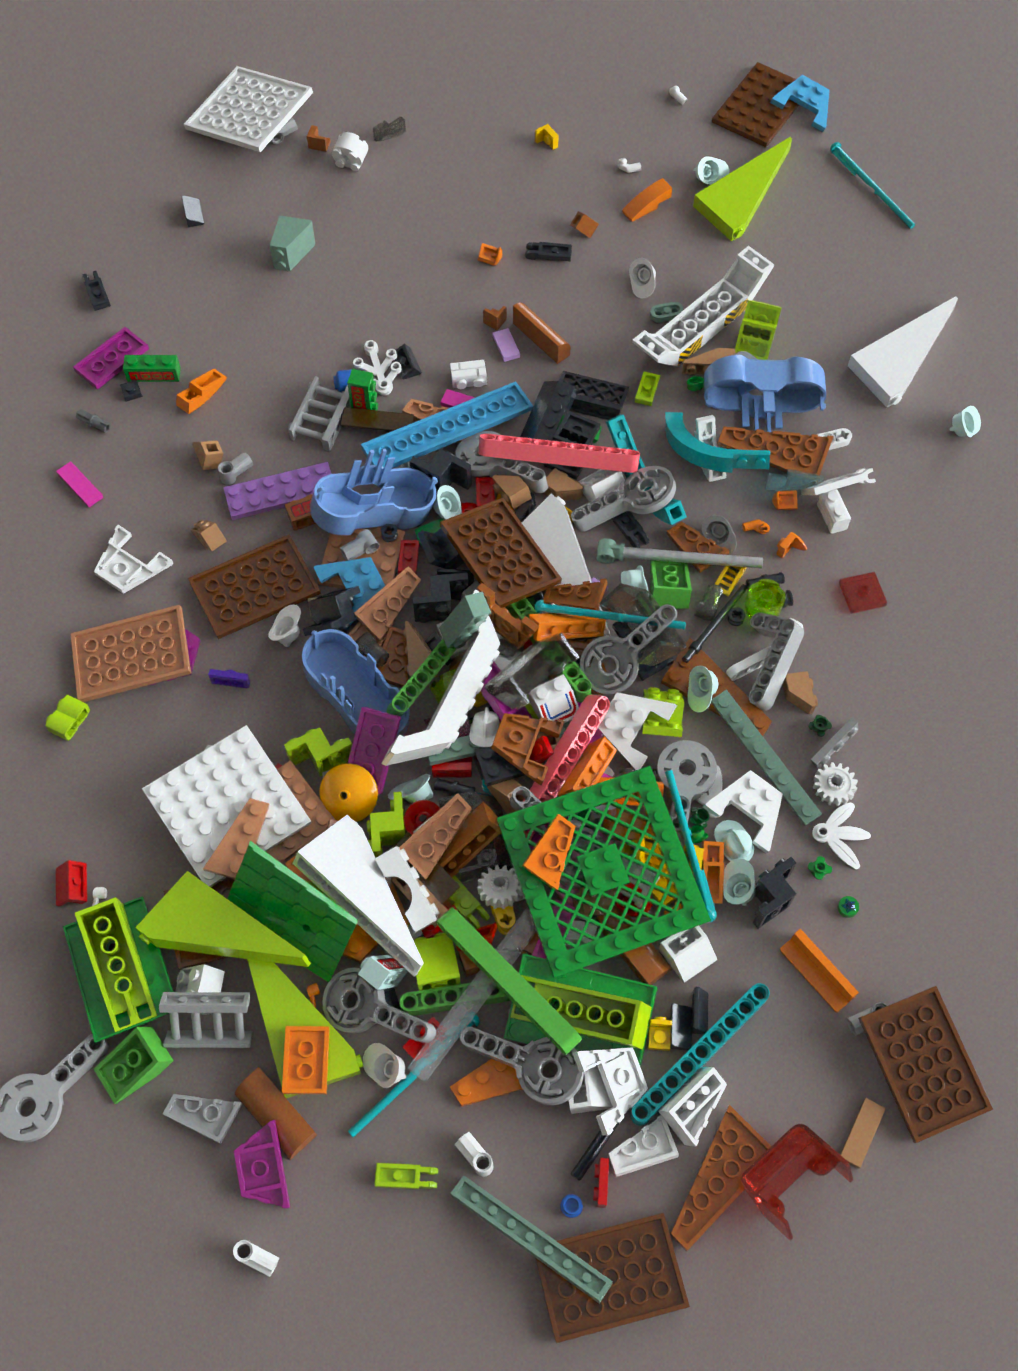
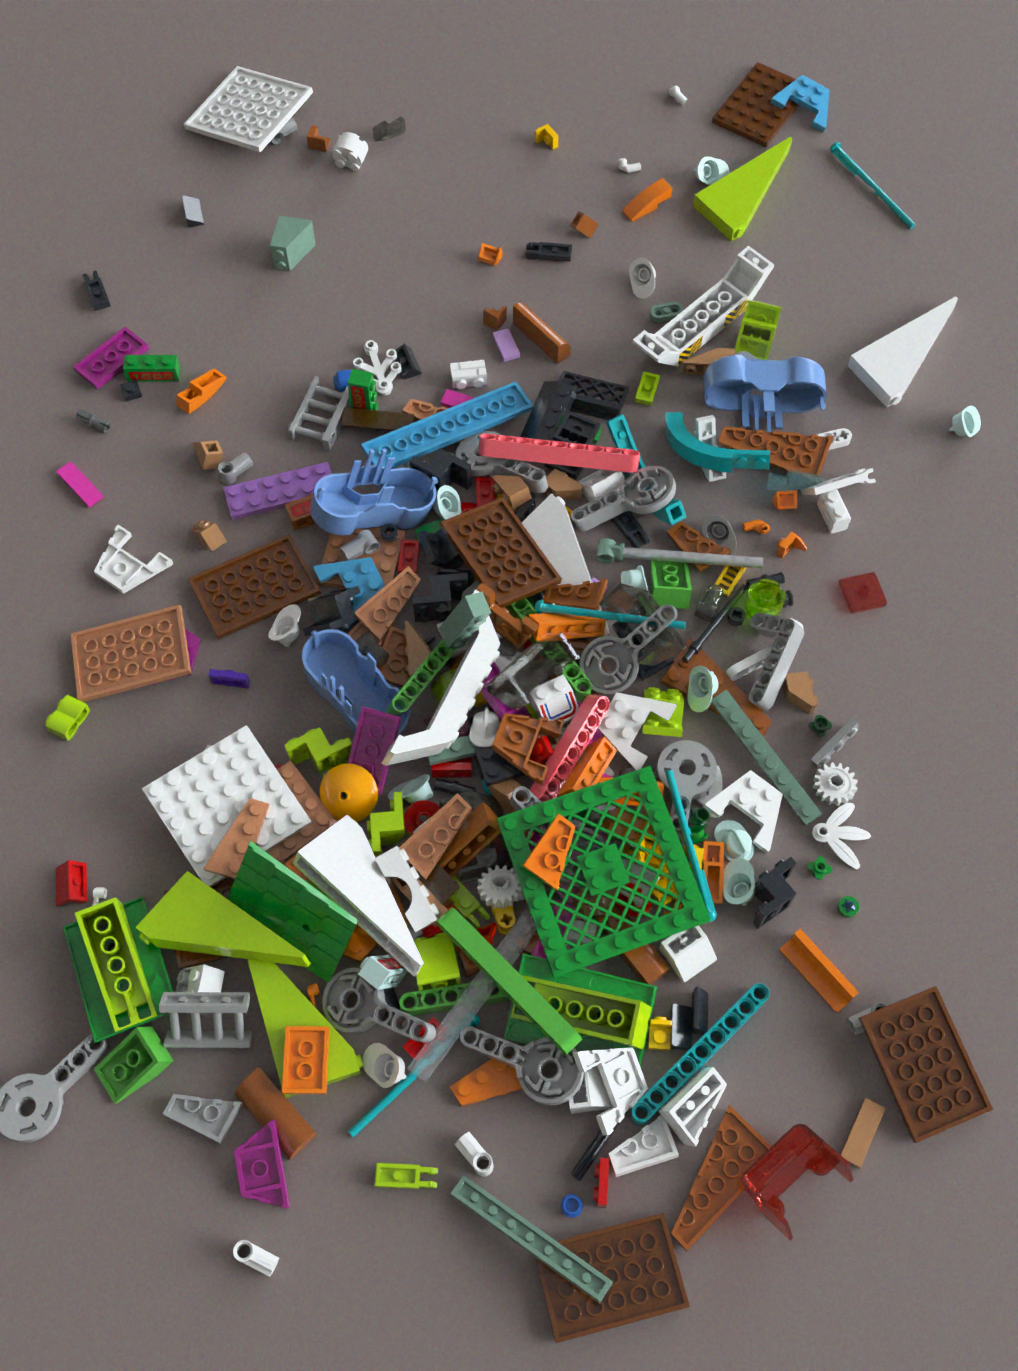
green tile [687,376,704,391] -> none

